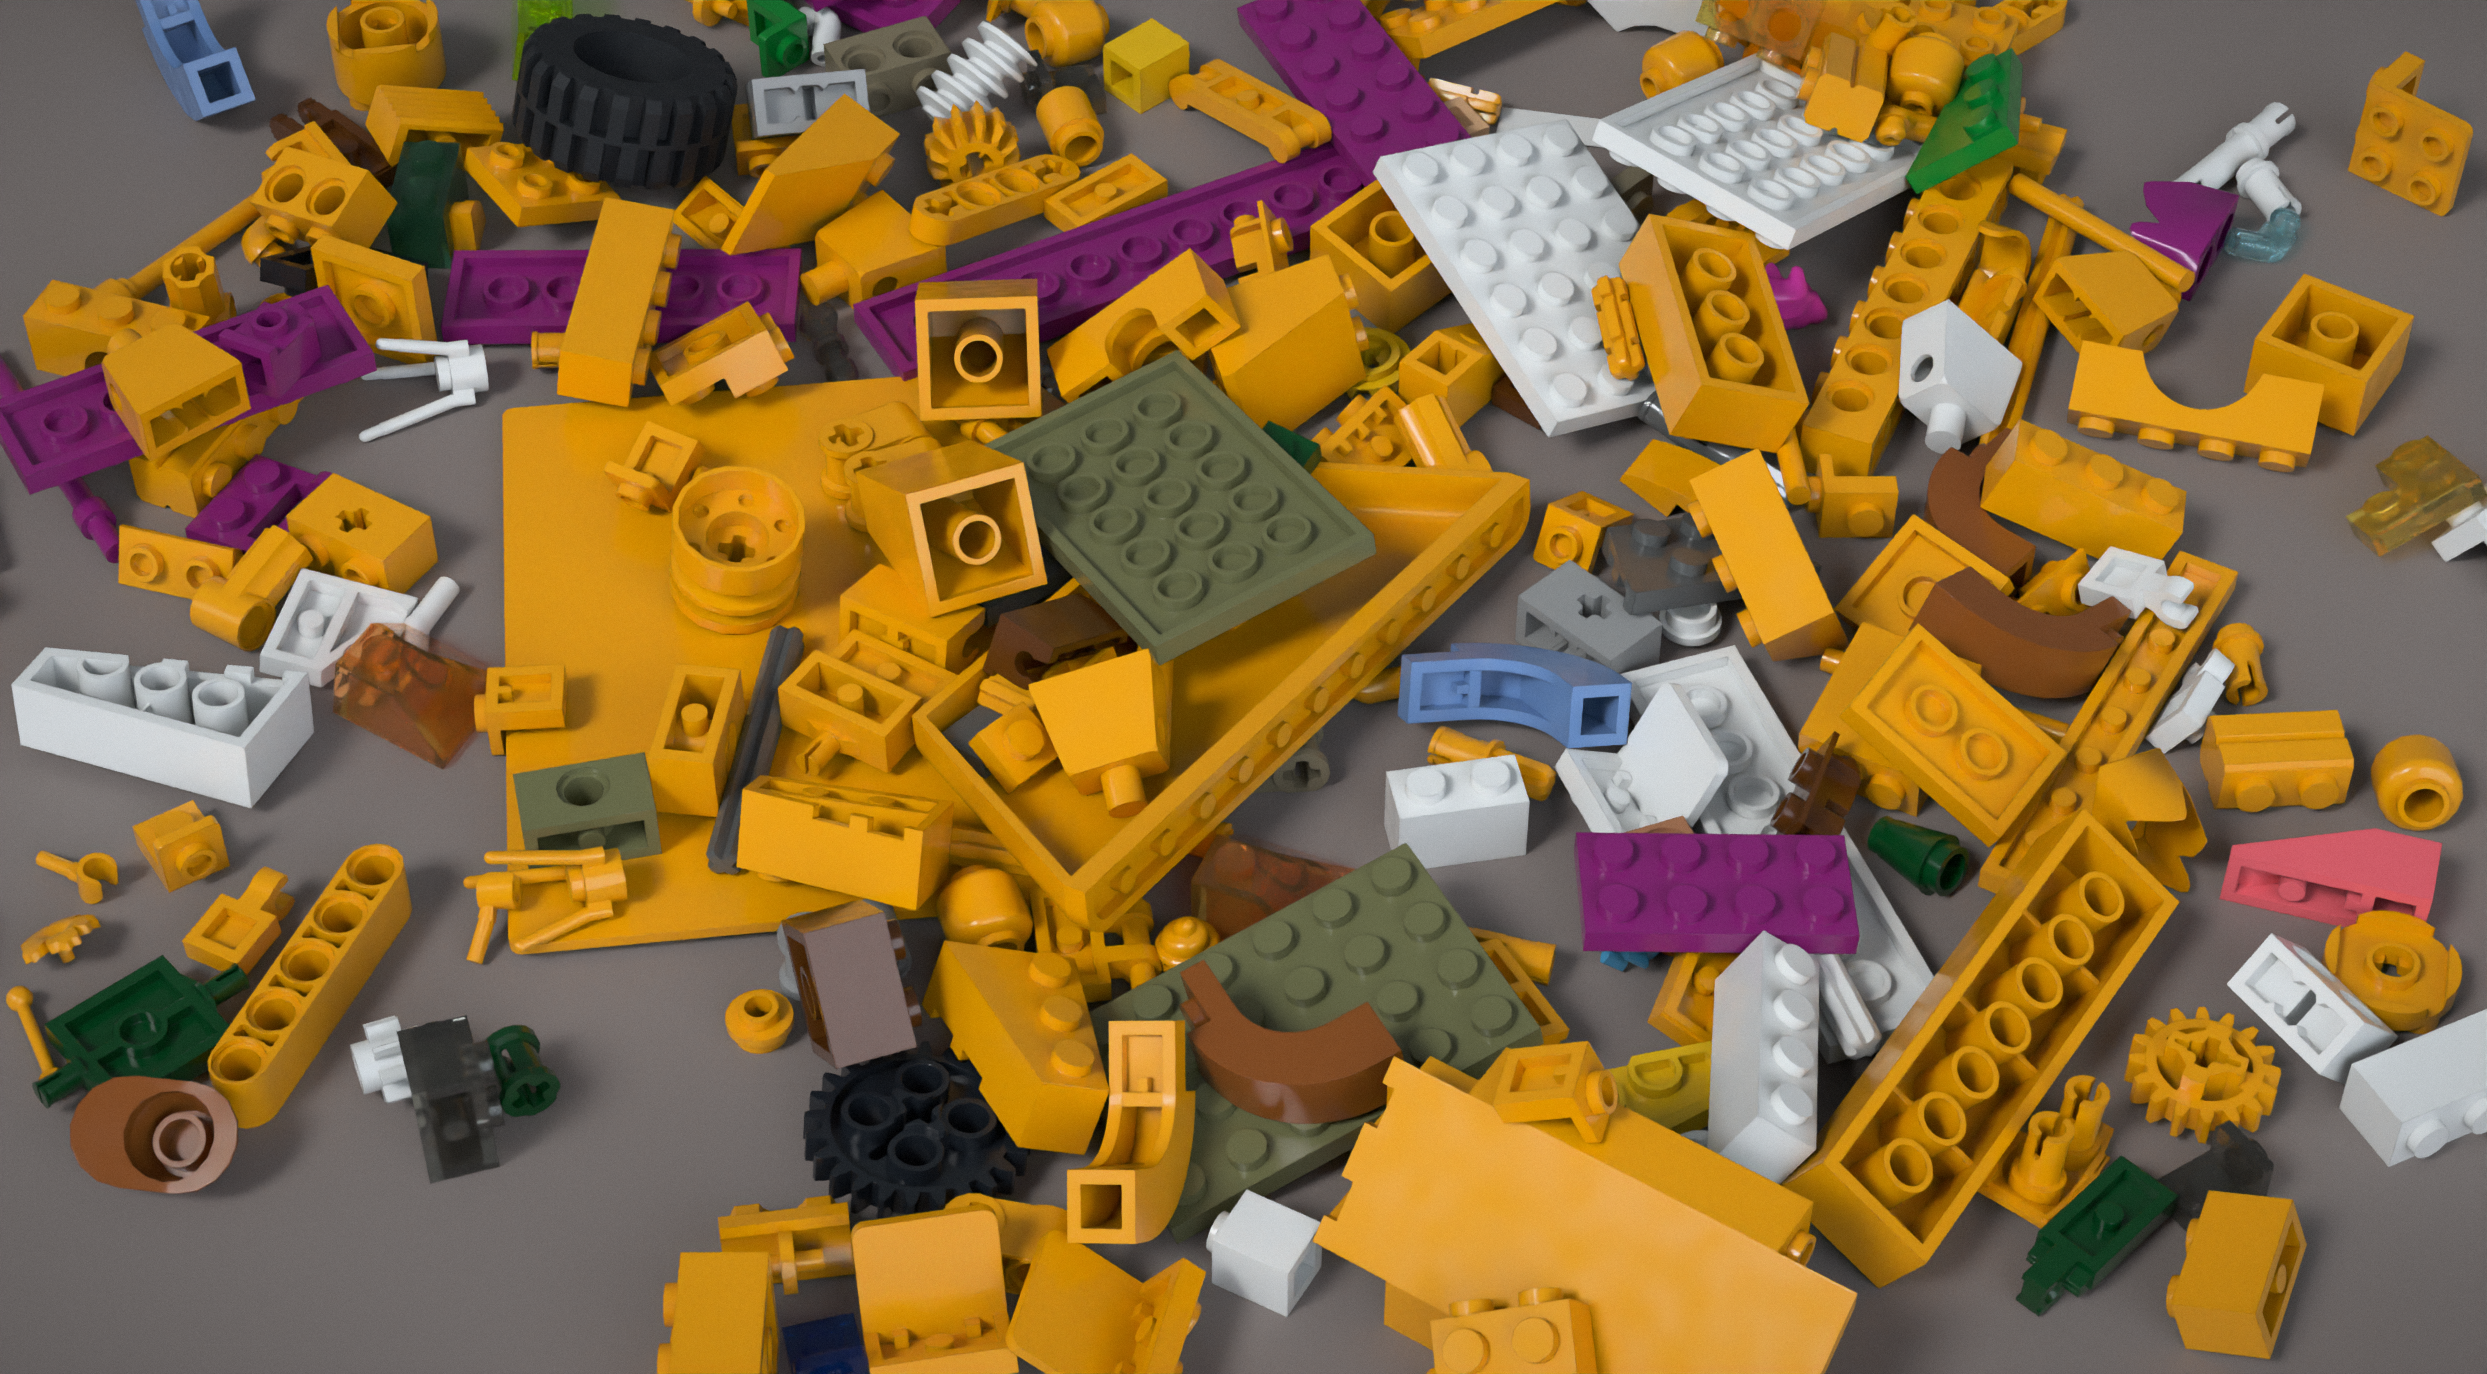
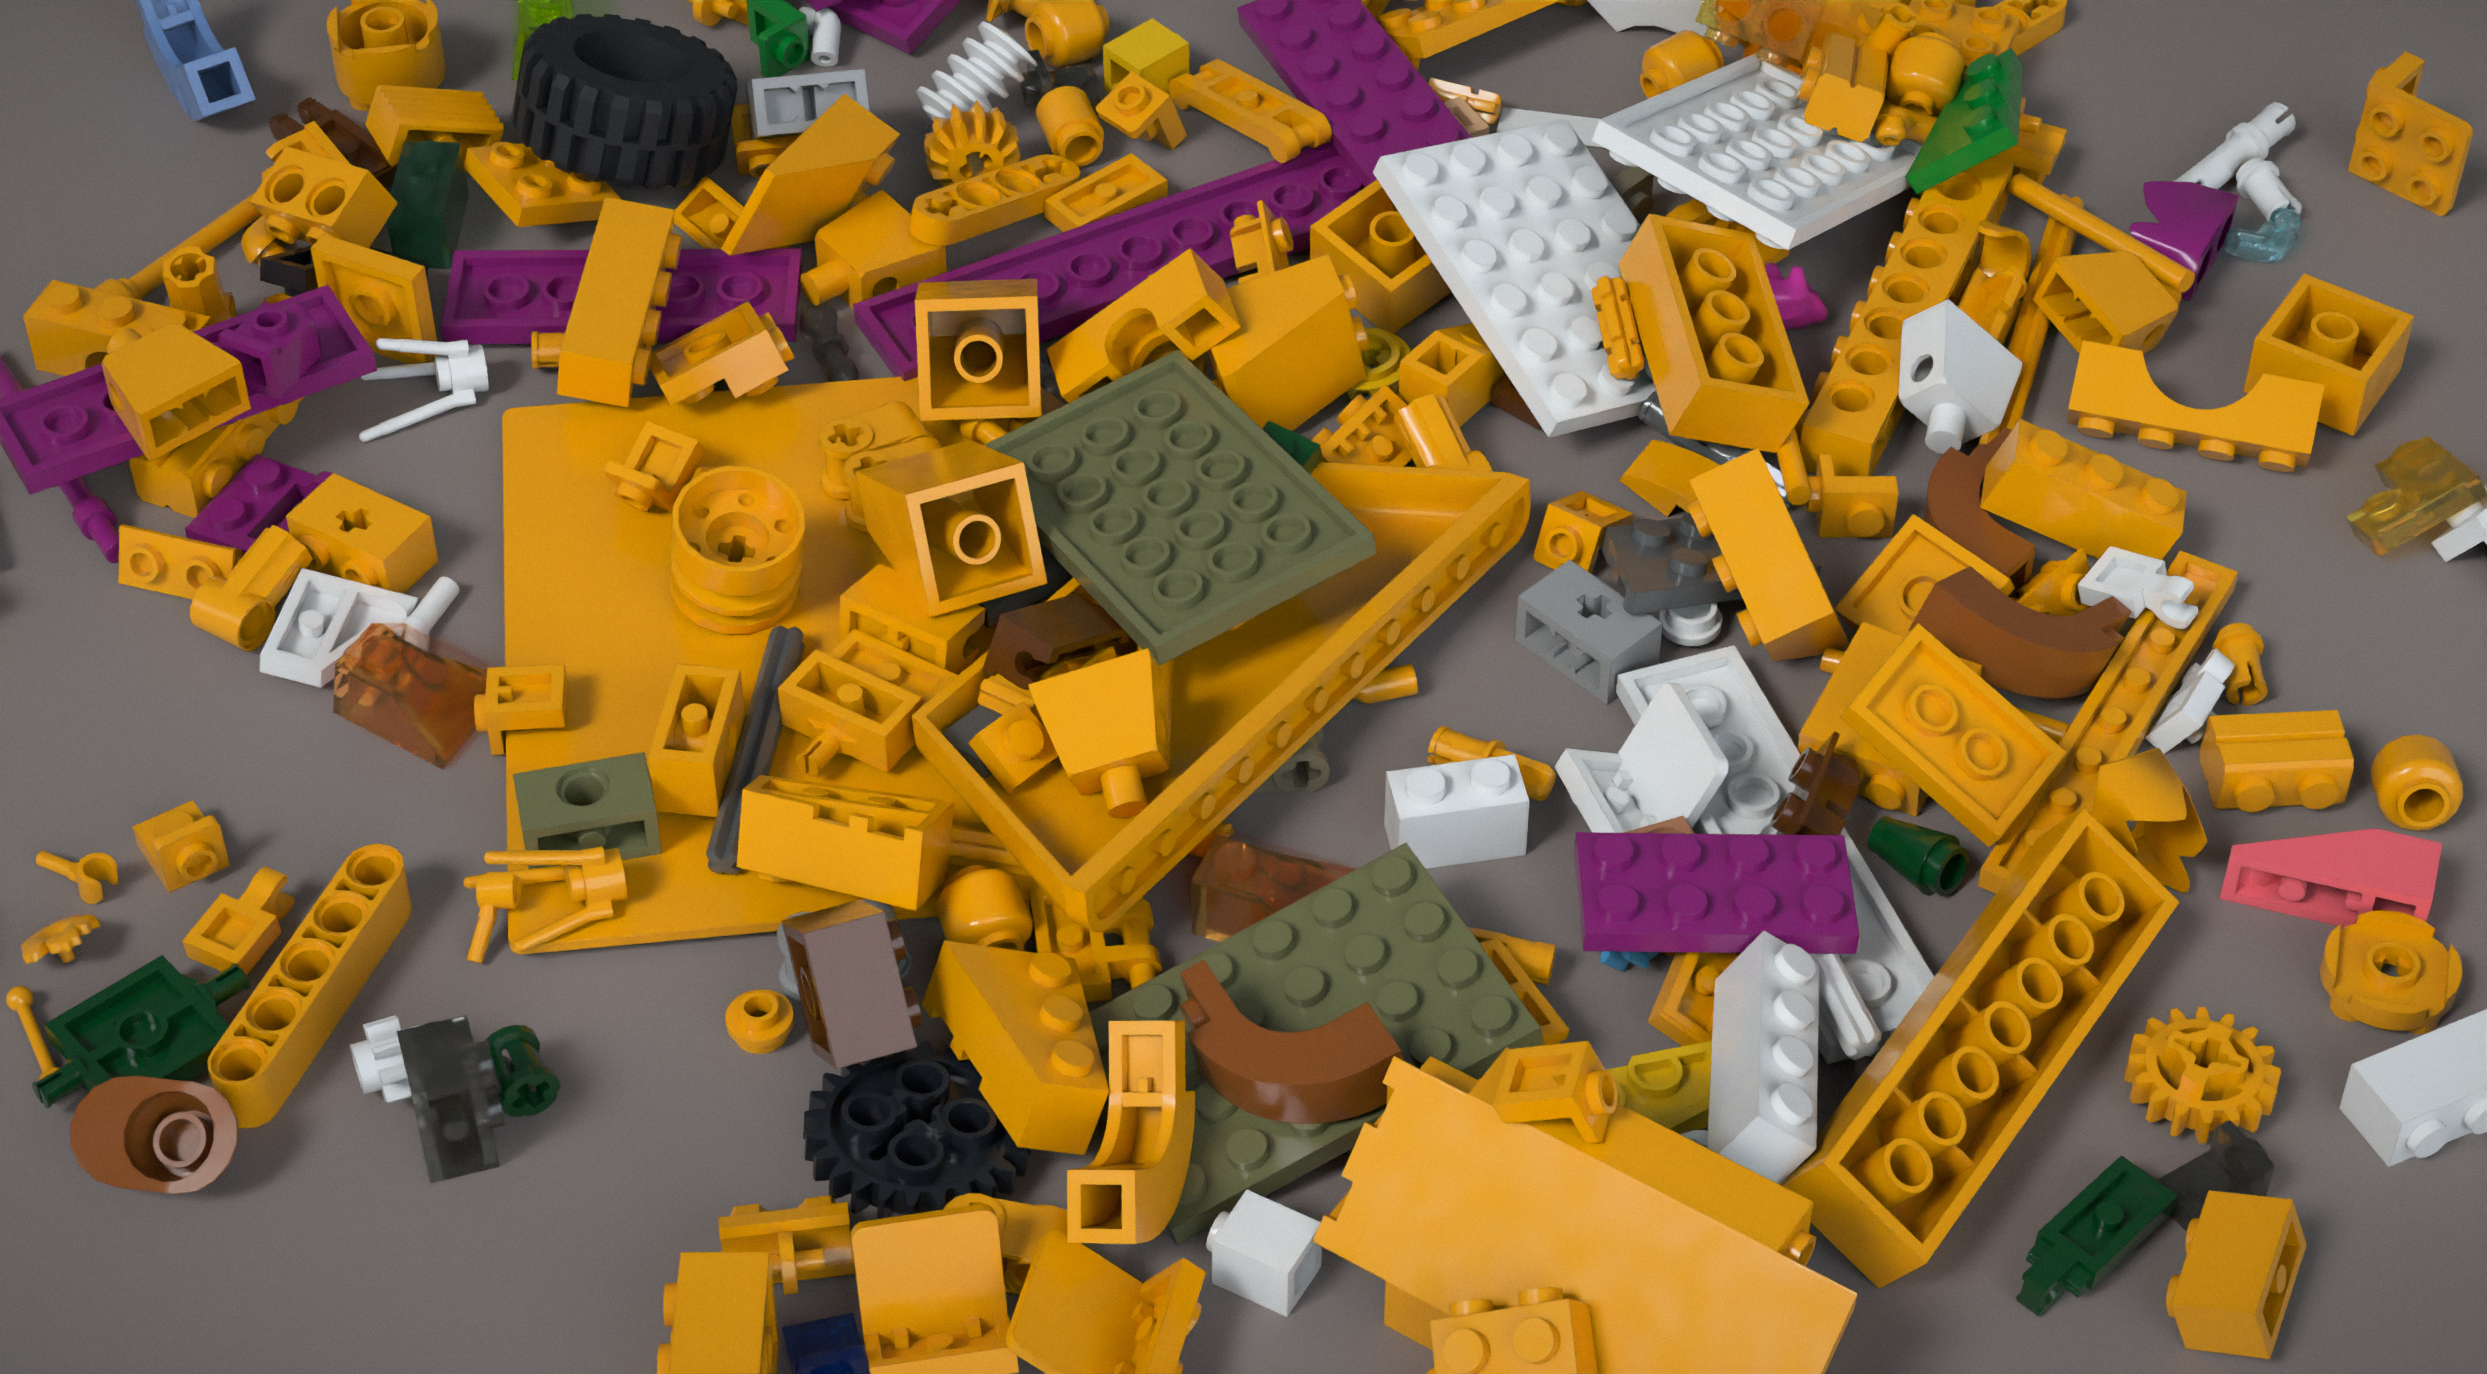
white wedge [11,647,314,809] -> none
light orange tile [449,200,486,250] -> none
dark tan brick [823,16,953,118] -> none
light orange plate [1154,916,1221,972] -> none
medium blue arch [1398,643,1632,748] -> none
light orange connector [1977,1075,2114,1229] -> none
white brick [2227,933,2399,1085] -> none
none -> light orange bracket [1096,71,1187,151]

